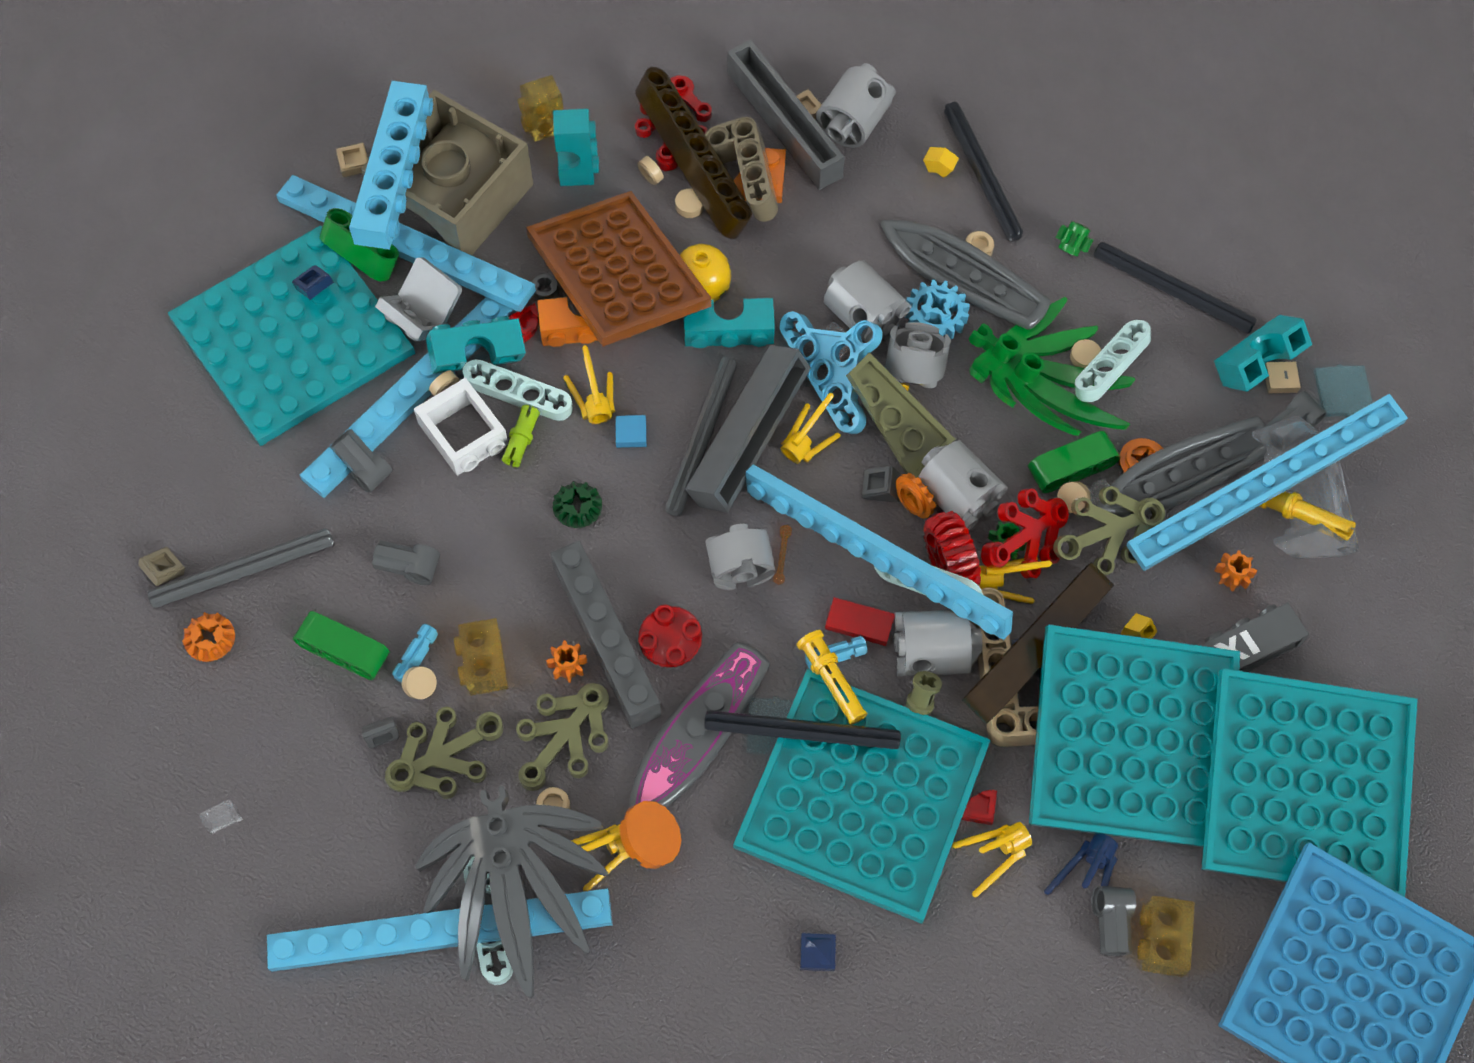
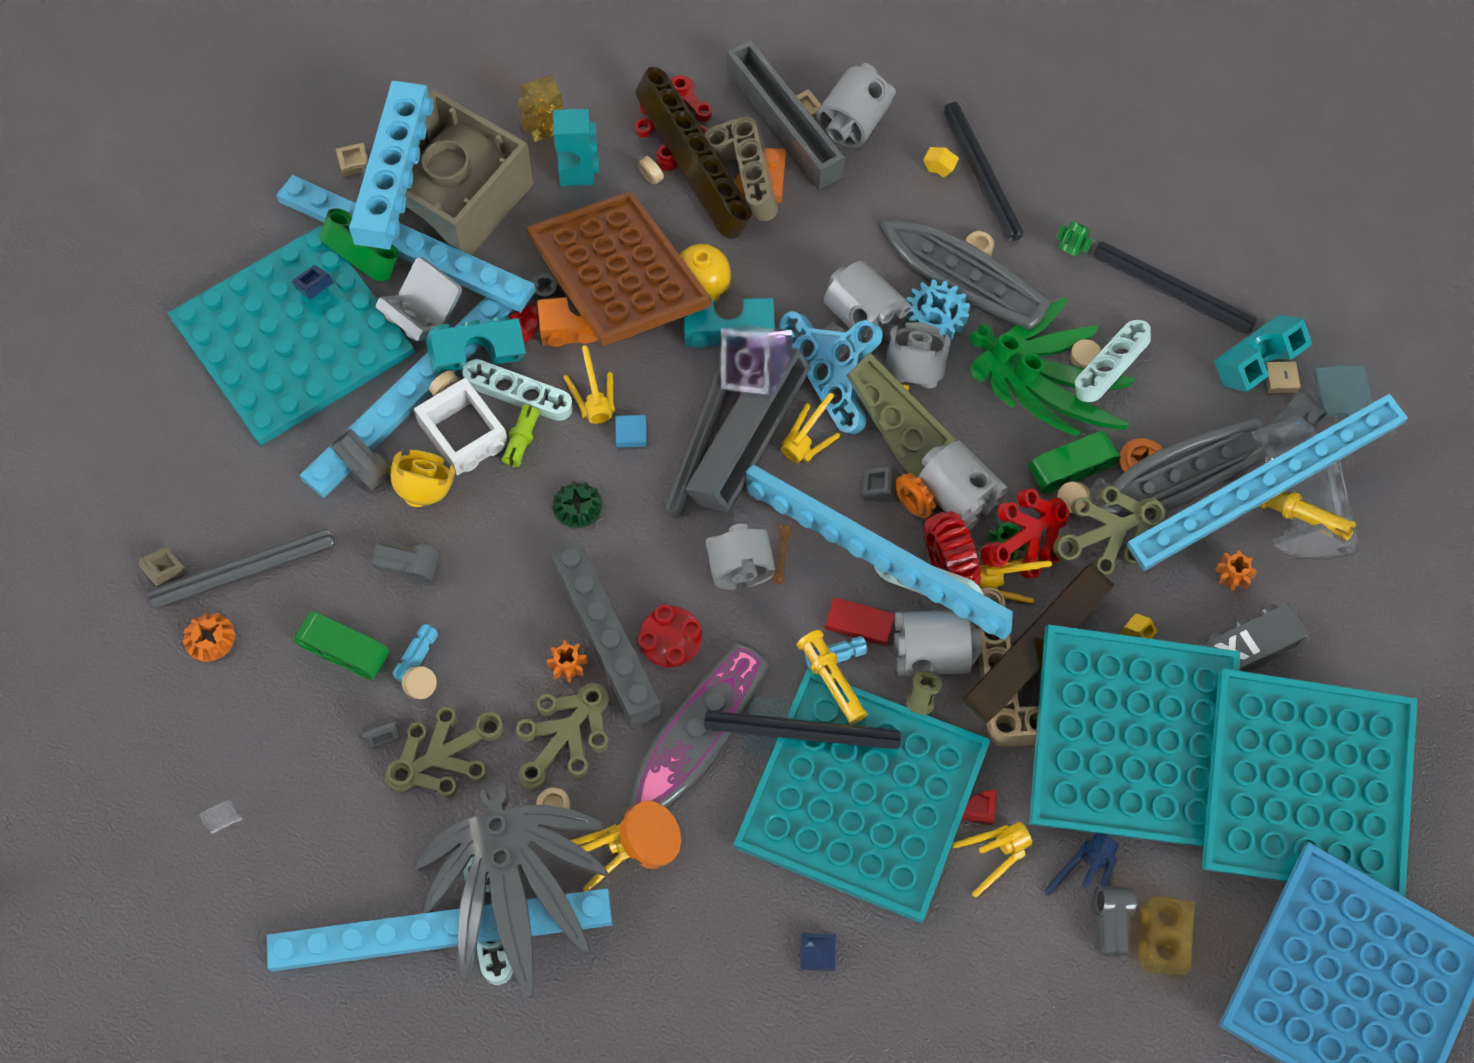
clear yellow brick [454,618,509,696] -> none
tan tile [675,188,704,218] -> none
none -> yellow cylinder [390,450,455,507]
none -> clear purple slope [721,325,792,395]

